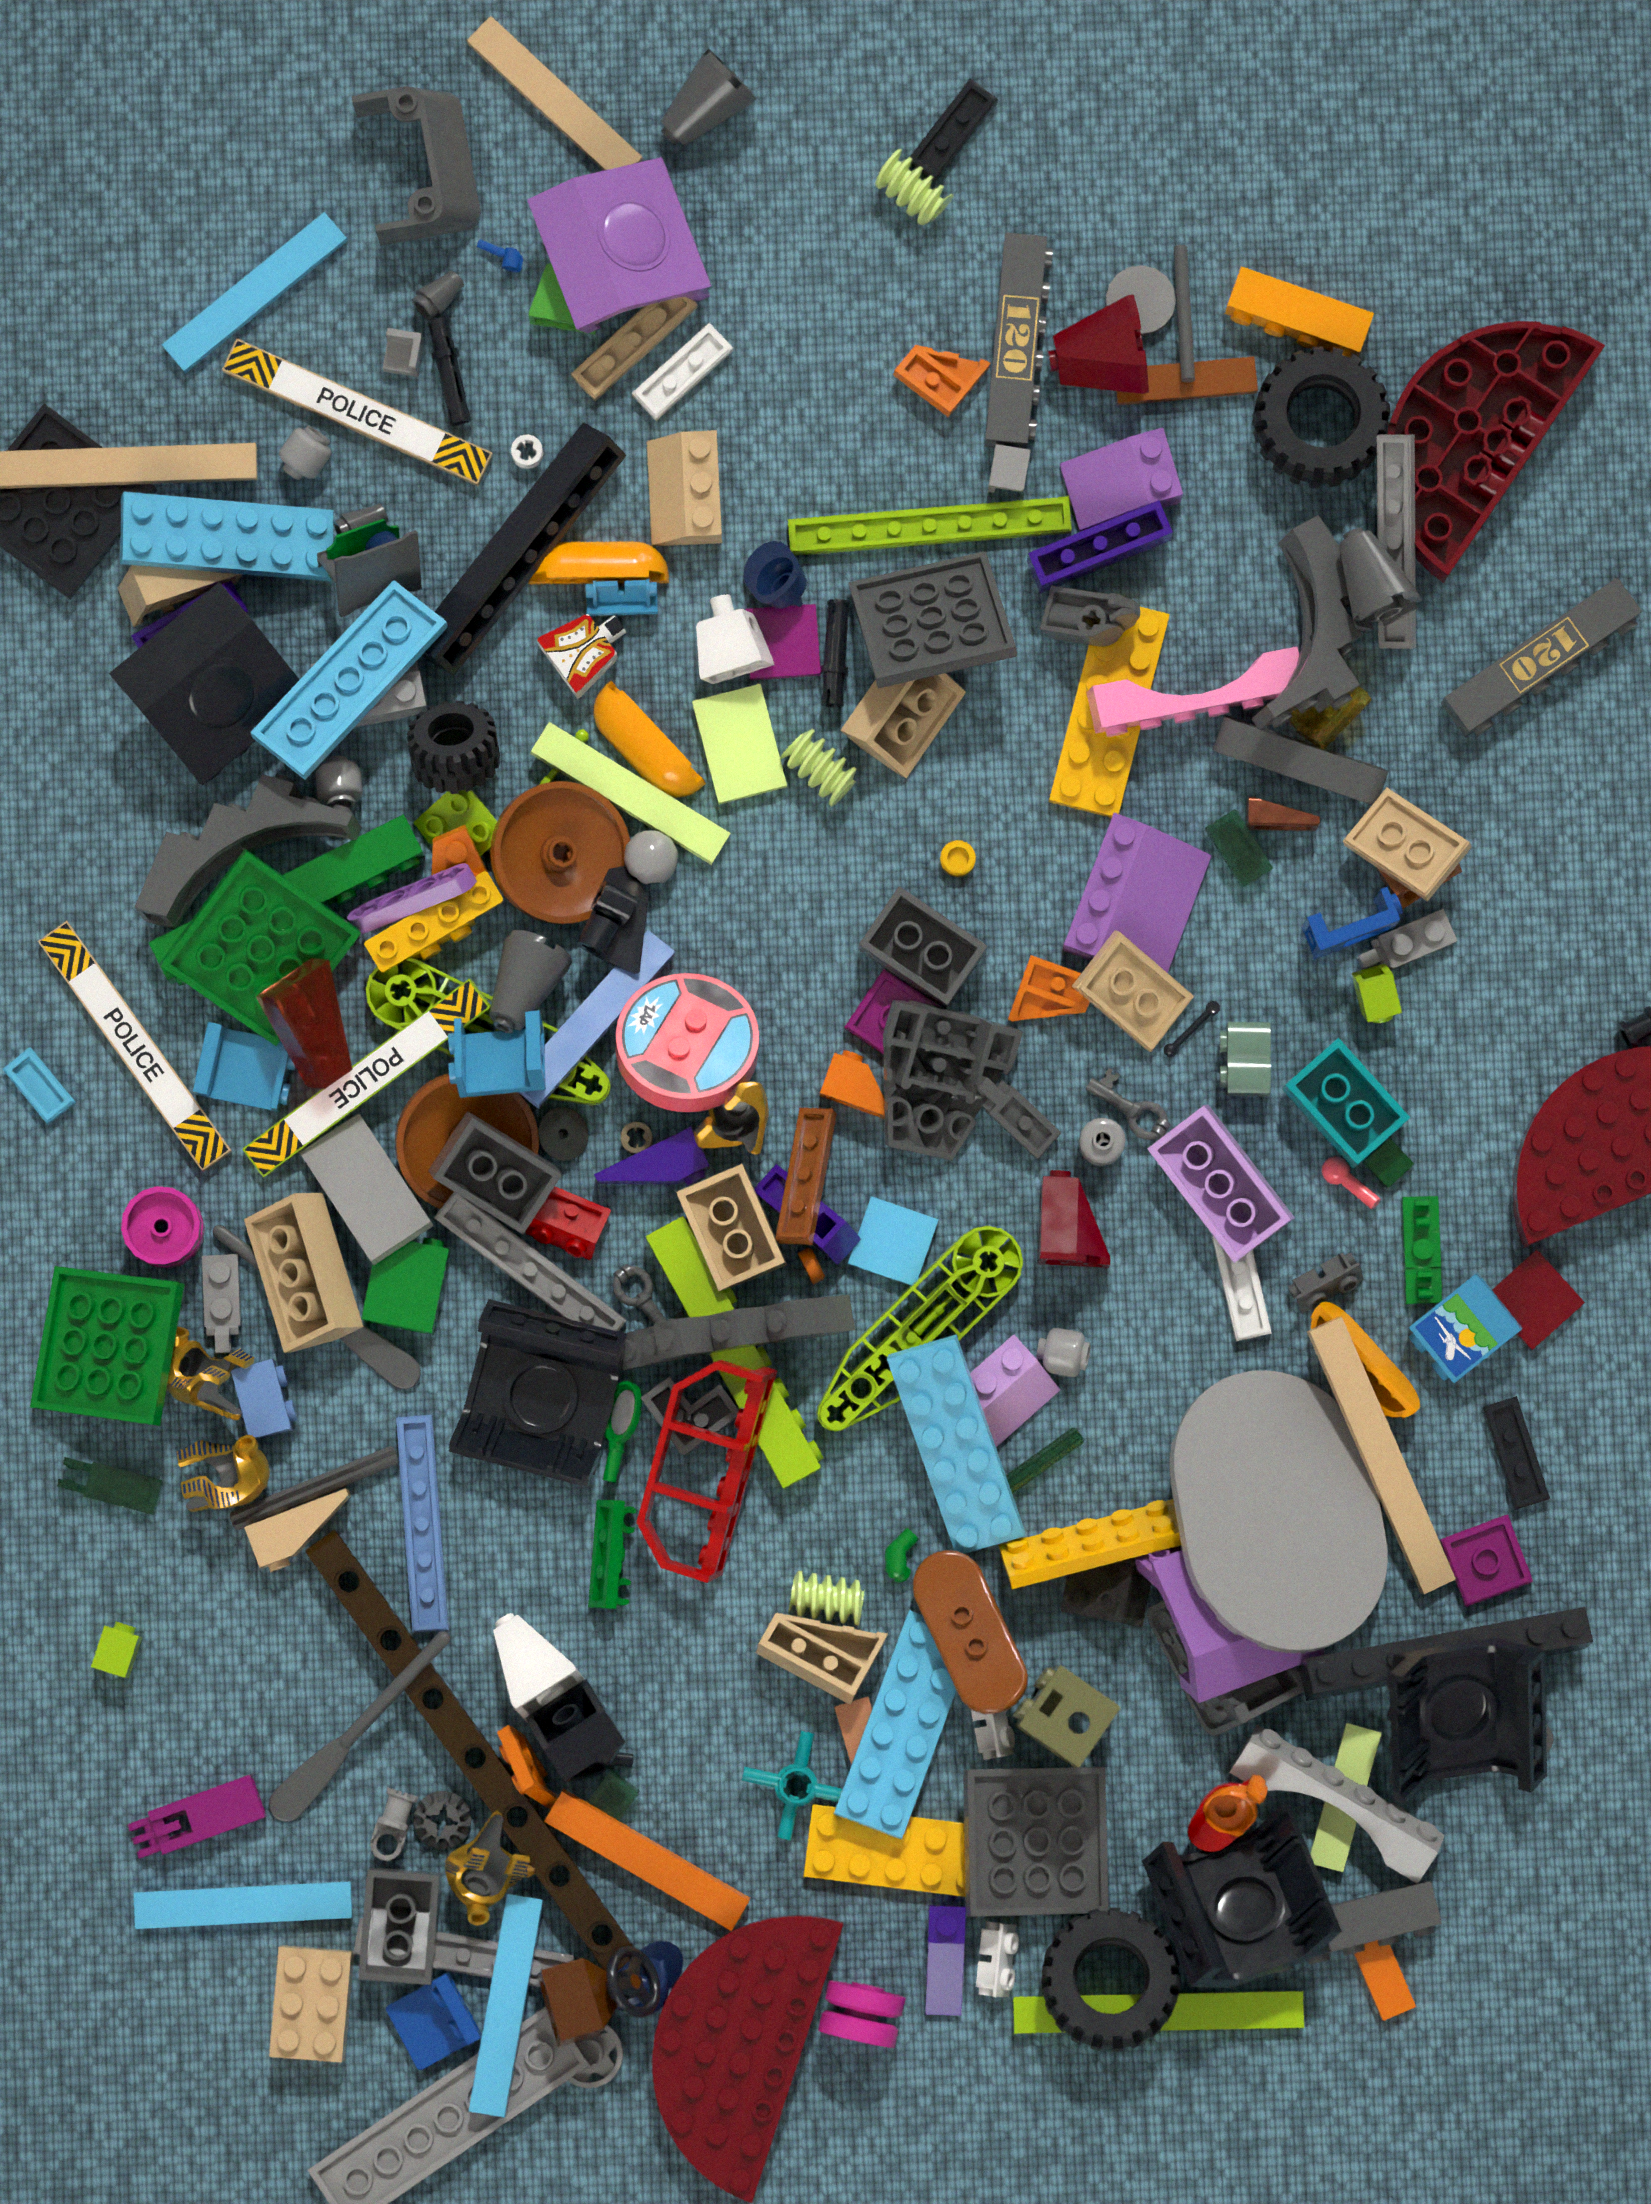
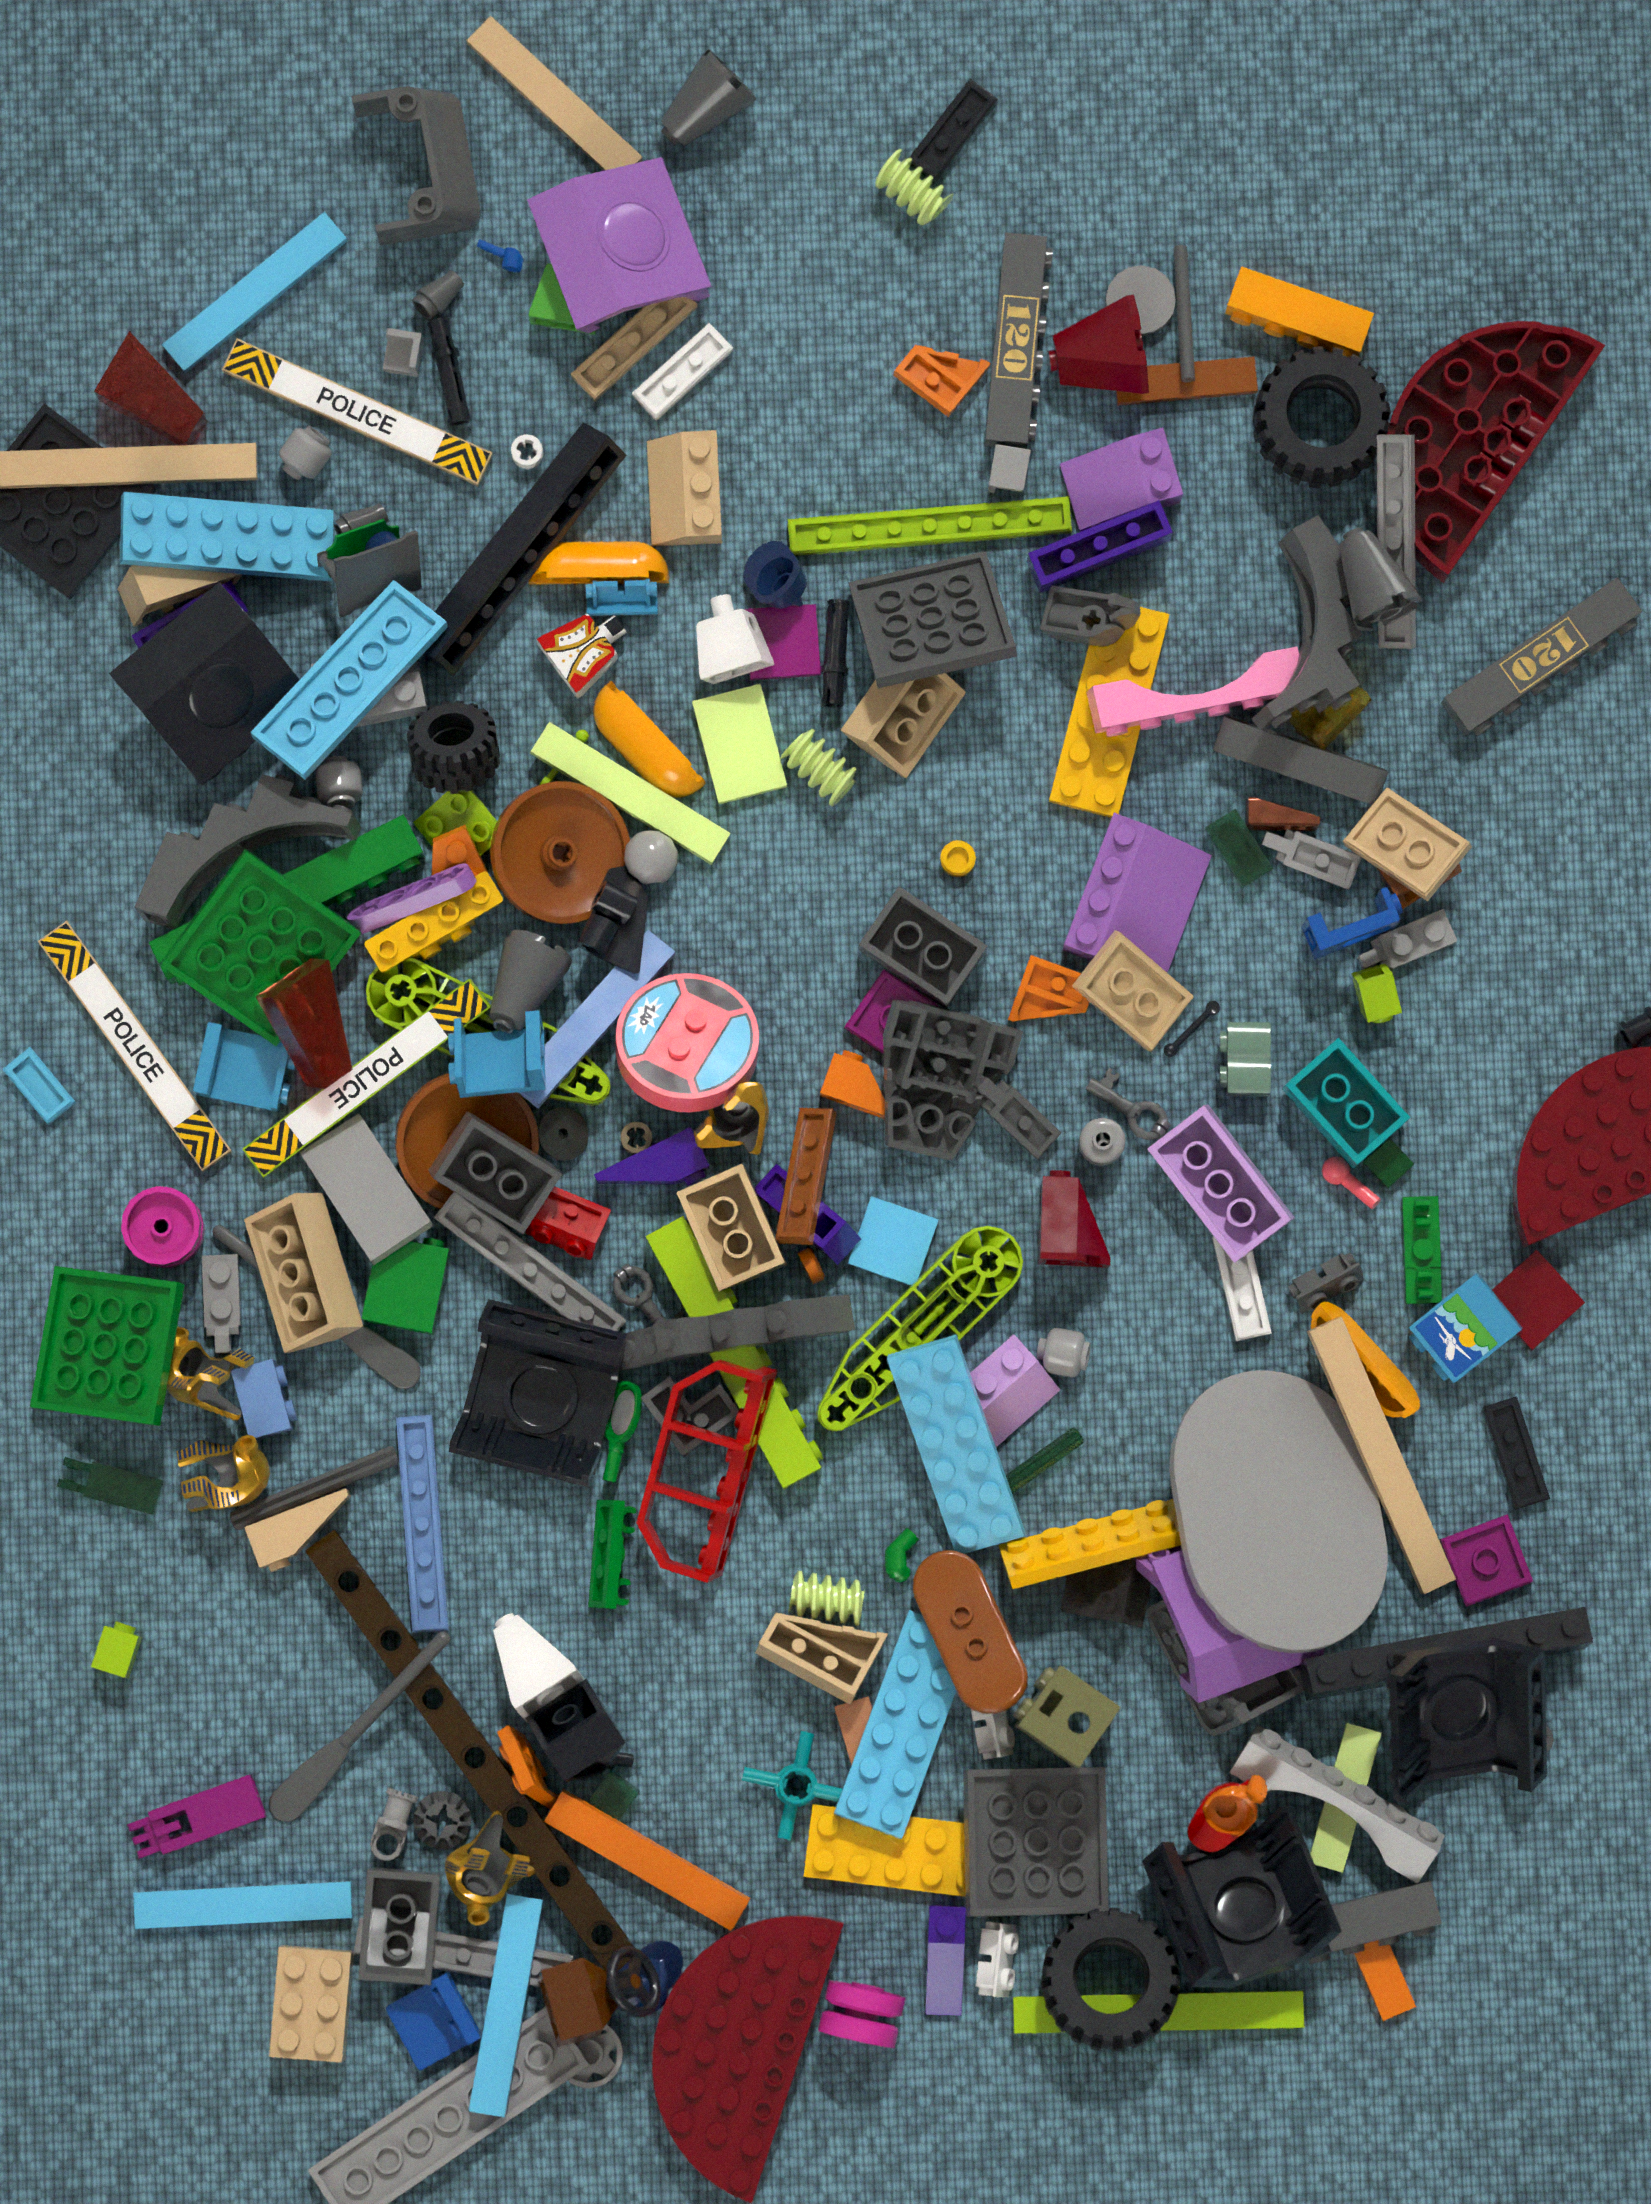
none -> clear red wedge [94,331,208,445]
none -> light grey hinge [1262,829,1362,890]

